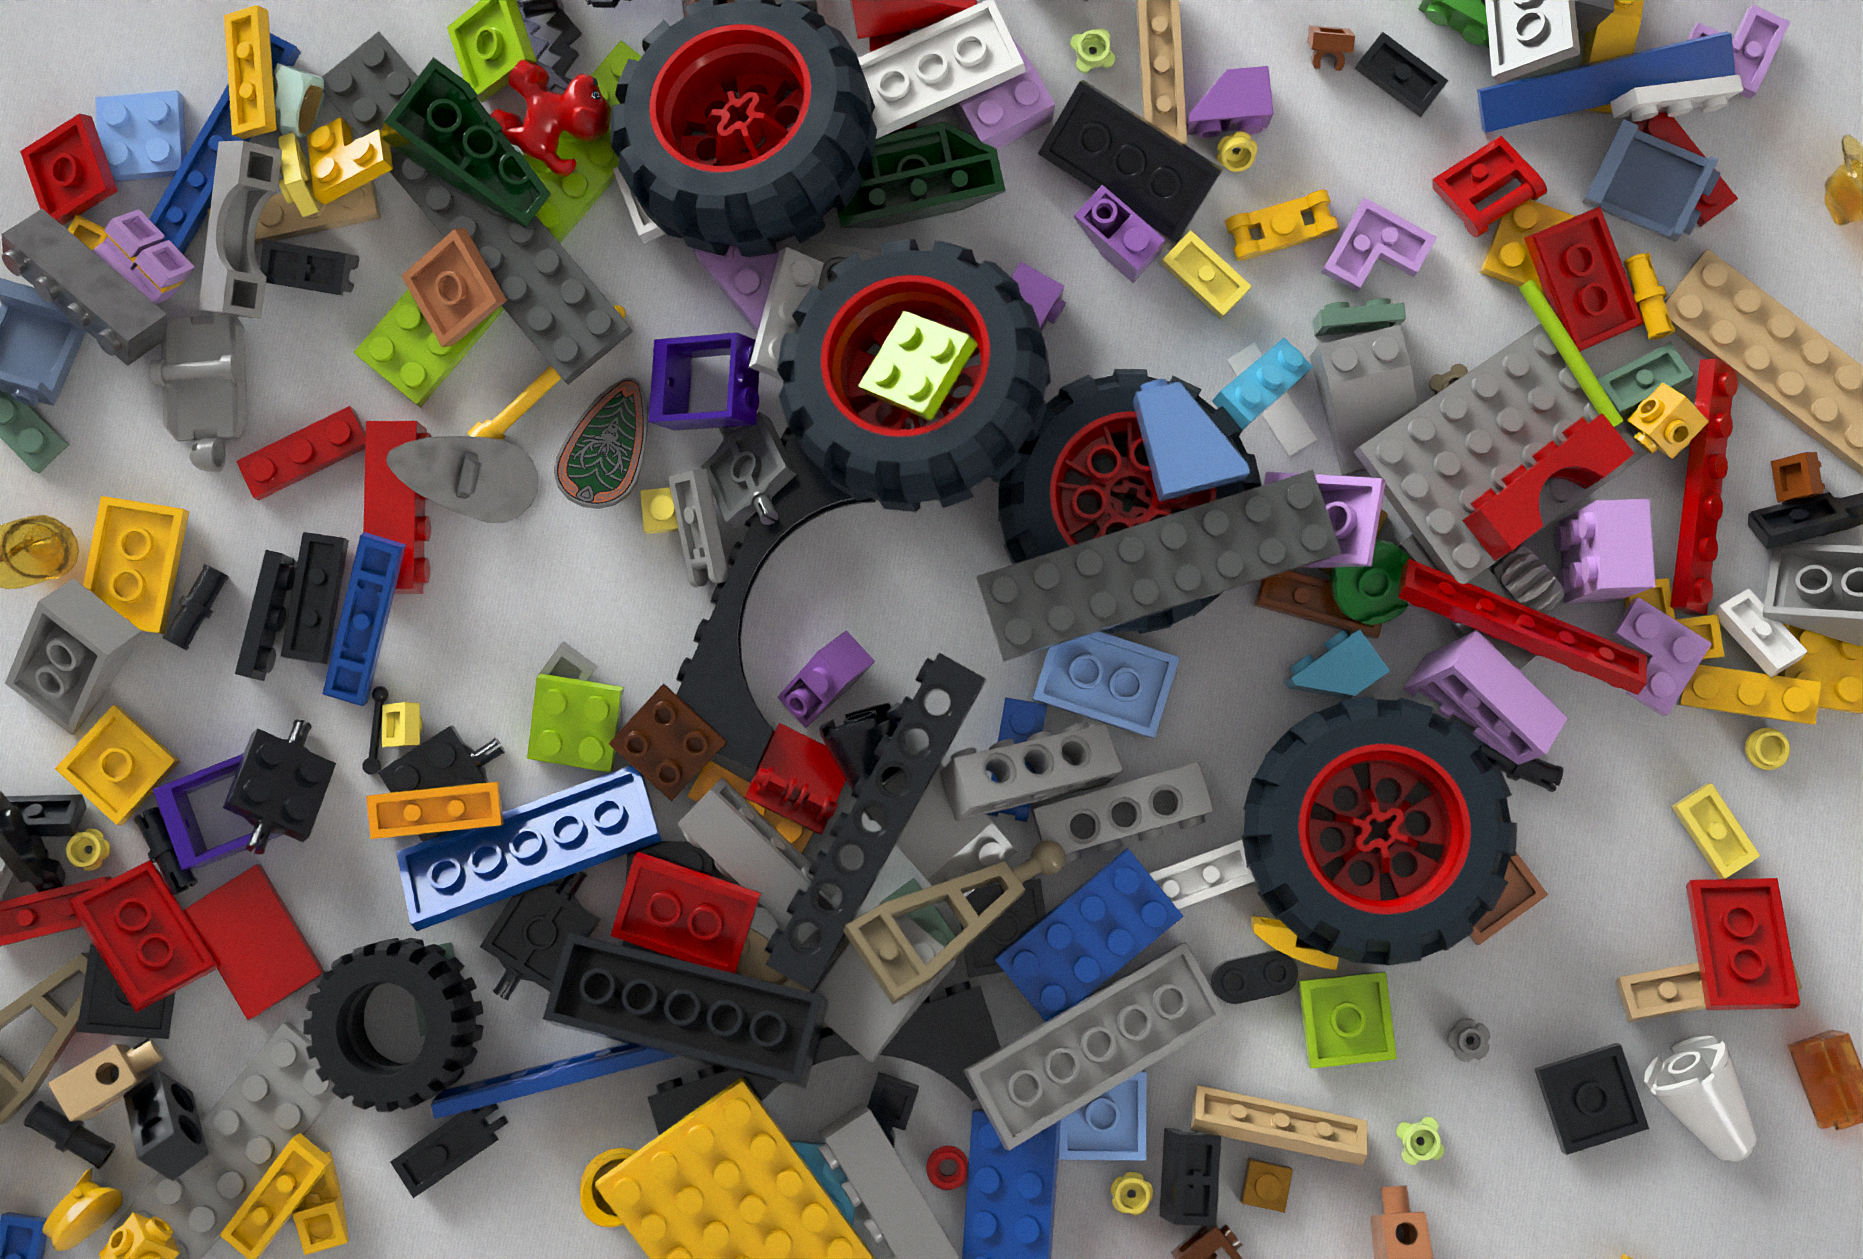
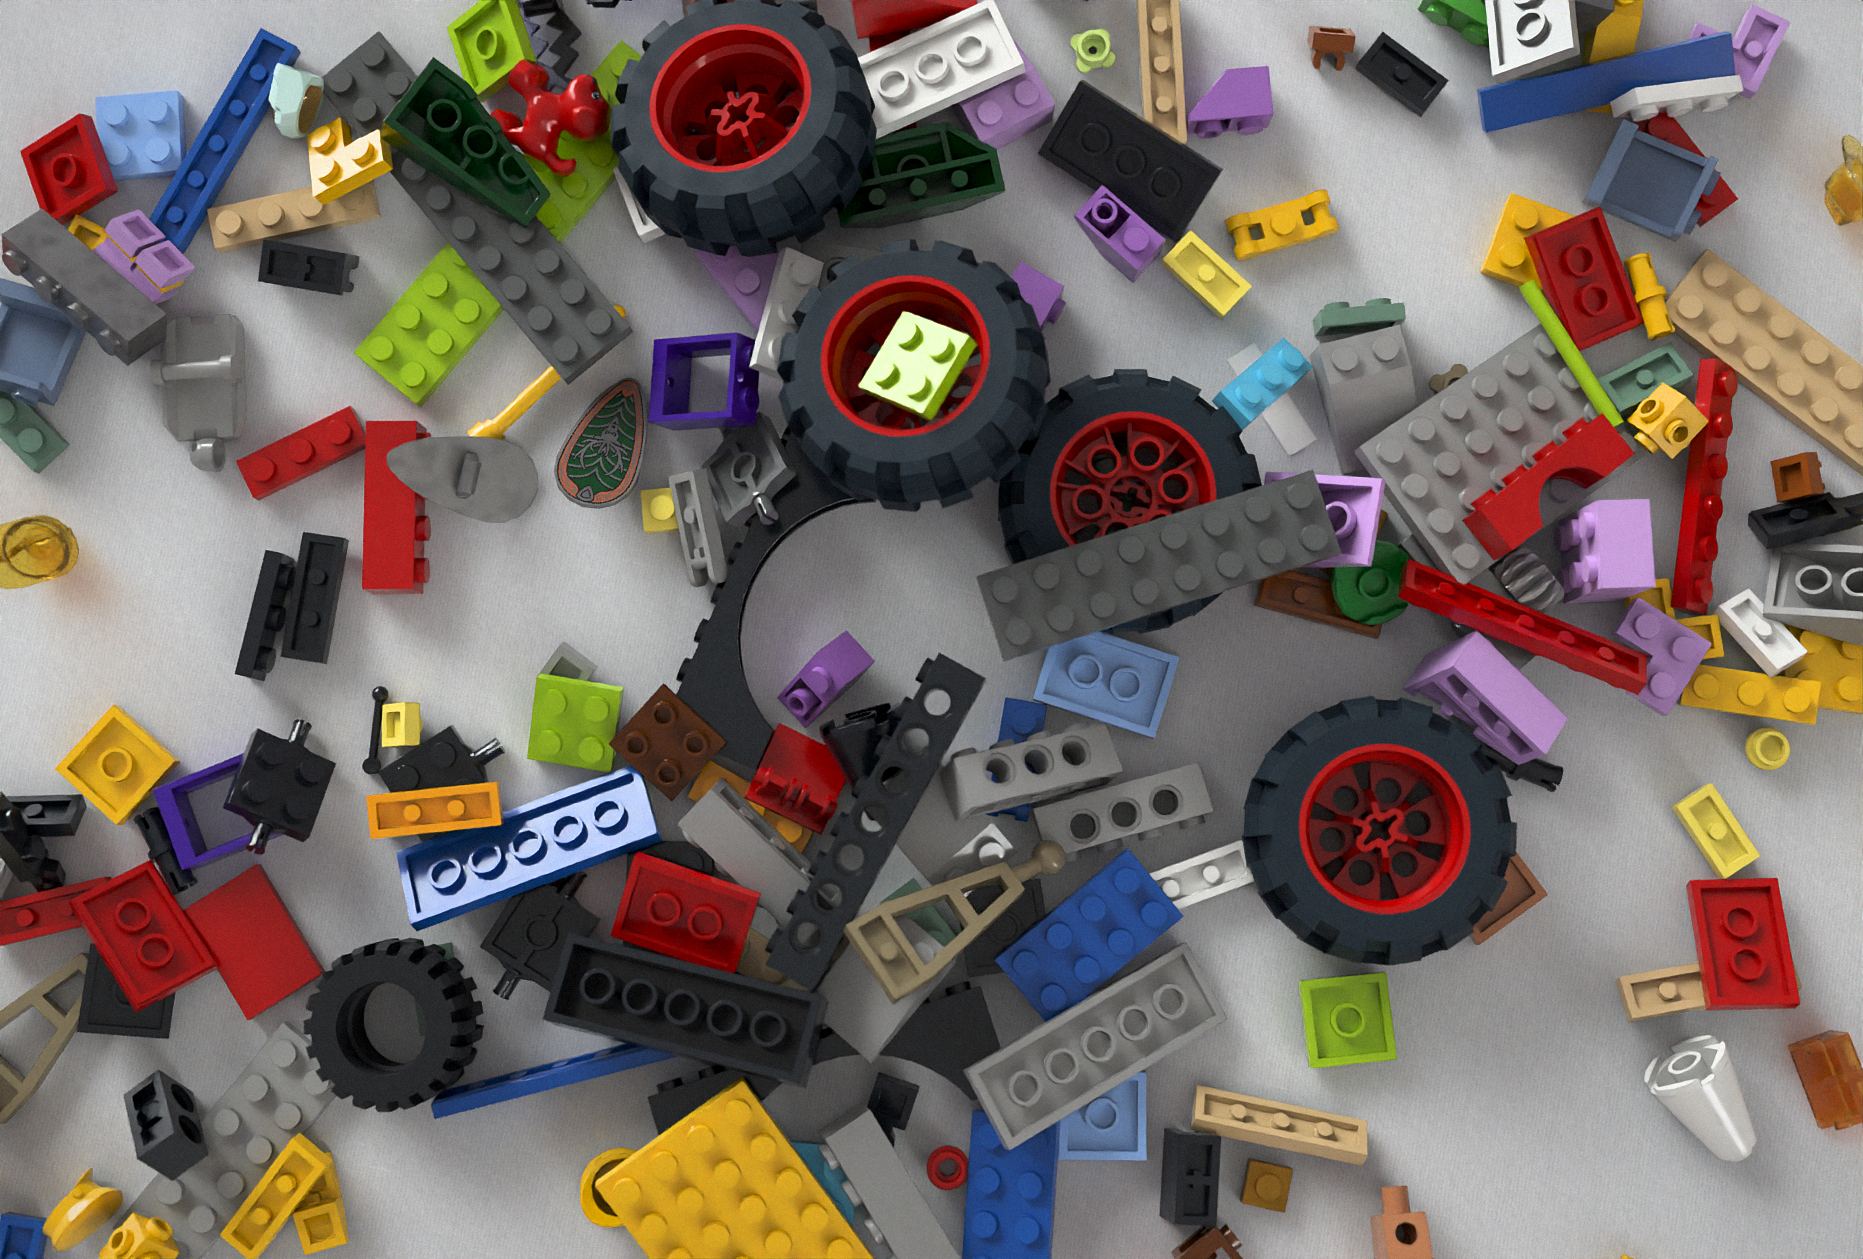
light grey slope [5,578,141,735] -> none
black pin [24,1101,115,1169] -> none
tan torso [48,1038,163,1121] -> none
light yellow plate [66,828,110,871] -> none
yellow plate [83,496,189,635] -> none
black pin [162,564,229,650] -> none
light grey arch [198,141,282,319] -> none
yellow plate [224,5,277,140] -> none
light yellow plate [278,132,319,217] -> none
blue plate [322,532,406,706] -> none
black hinge [390,1103,509,1198] -> none
nougat plate [401,228,507,347] -> none
light yellow plate [1110,1171,1153,1216] -> none
medium blue slope [1132,379,1250,502] -> none
black plate [1211,951,1298,1004] -> none
light yellow plate [1217,131,1257,172] -> none
yellow slope [1251,915,1339,970] -> none
medium azure slope [1284,629,1390,699] -> none
lavender plate [1321,198,1437,292] -> none
yellowish green plate [1396,1116,1444,1165] -> none
red plate [1432,136,1547,238] -> none
light grey plate [1447,1019,1490,1062] -> none
black plate [1534,1043,1649,1155] -> none

